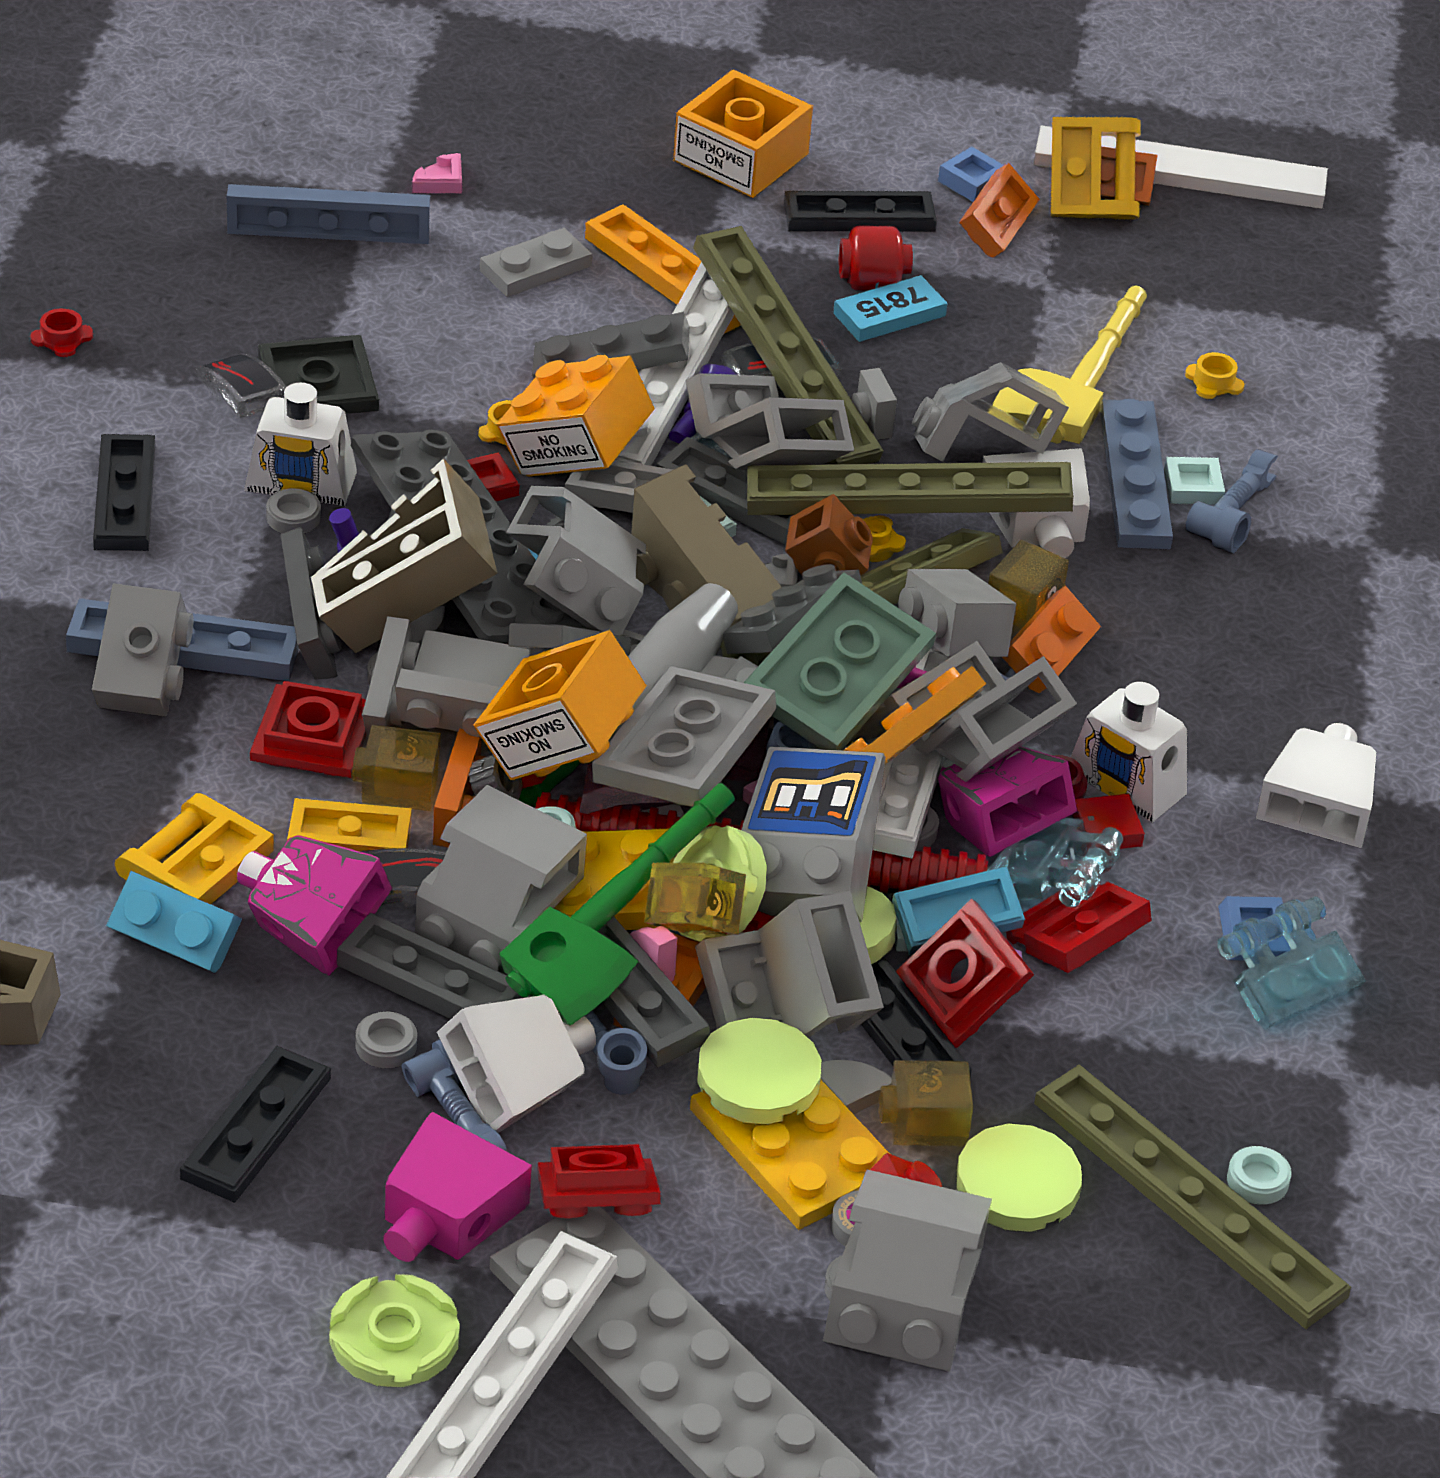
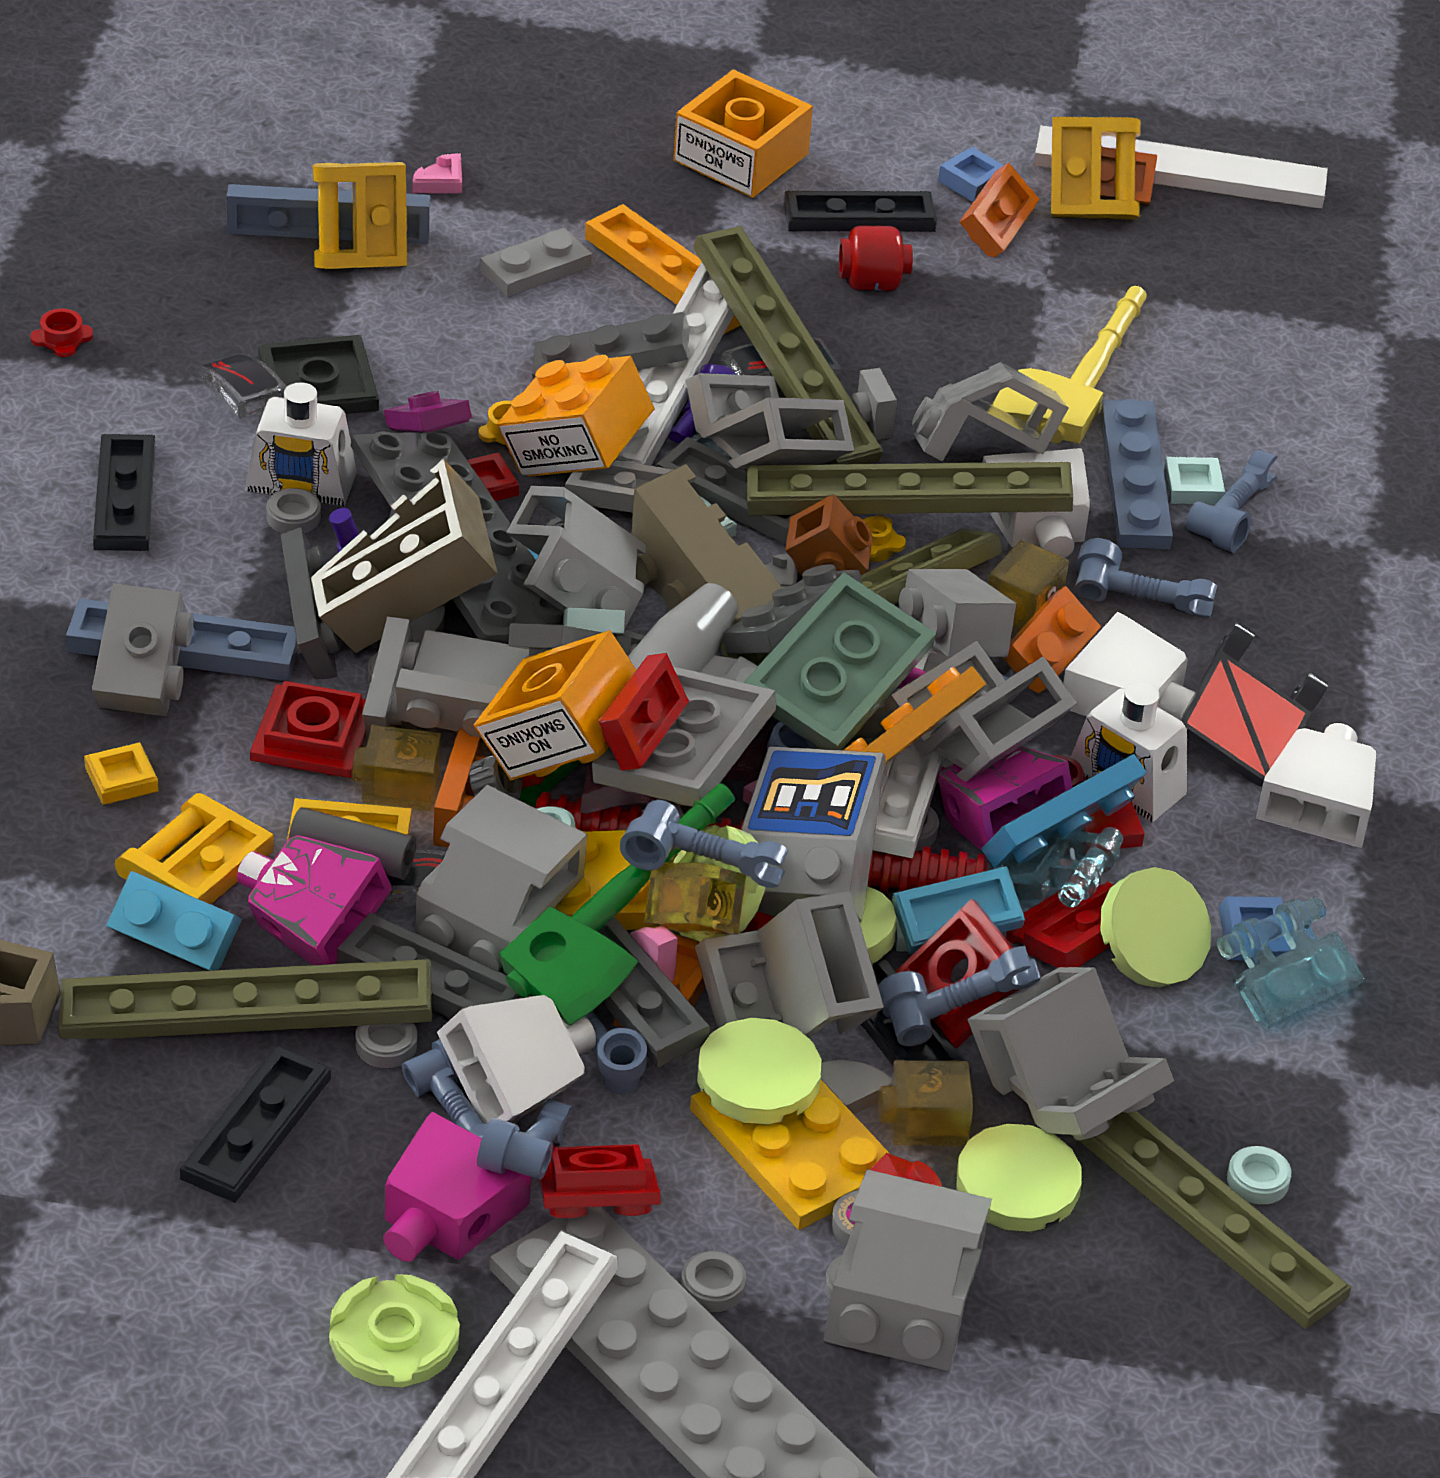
medium azure tile [833,275,947,342] -> none
yellow plate [1185,352,1245,399] -> none
none -> olive tile [59,959,432,1039]
none -> yellow tile [84,742,159,805]
none -> dark grey piece [288,807,416,880]
none -> yellow plate [313,162,407,269]
none -> magenta plate [384,391,472,433]
none -> sand blue brick [477,1099,574,1180]
none -> light aqua tile [563,608,625,635]
none -> red plate [598,653,689,771]
none -> sand blue brick [620,800,788,888]
none -> light grey tile [681,1251,746,1312]
none -> sand blue brick [878,946,1041,1046]
none -> light grey piece [968,967,1174,1140]
none -> dark azure plate [981,754,1147,868]
none -> white torso [1063,612,1195,720]
none -> sand blue brick [1075,538,1217,618]
none -> yellowish green tile [1100,867,1211,988]
none -> flag [1180,622,1329,787]

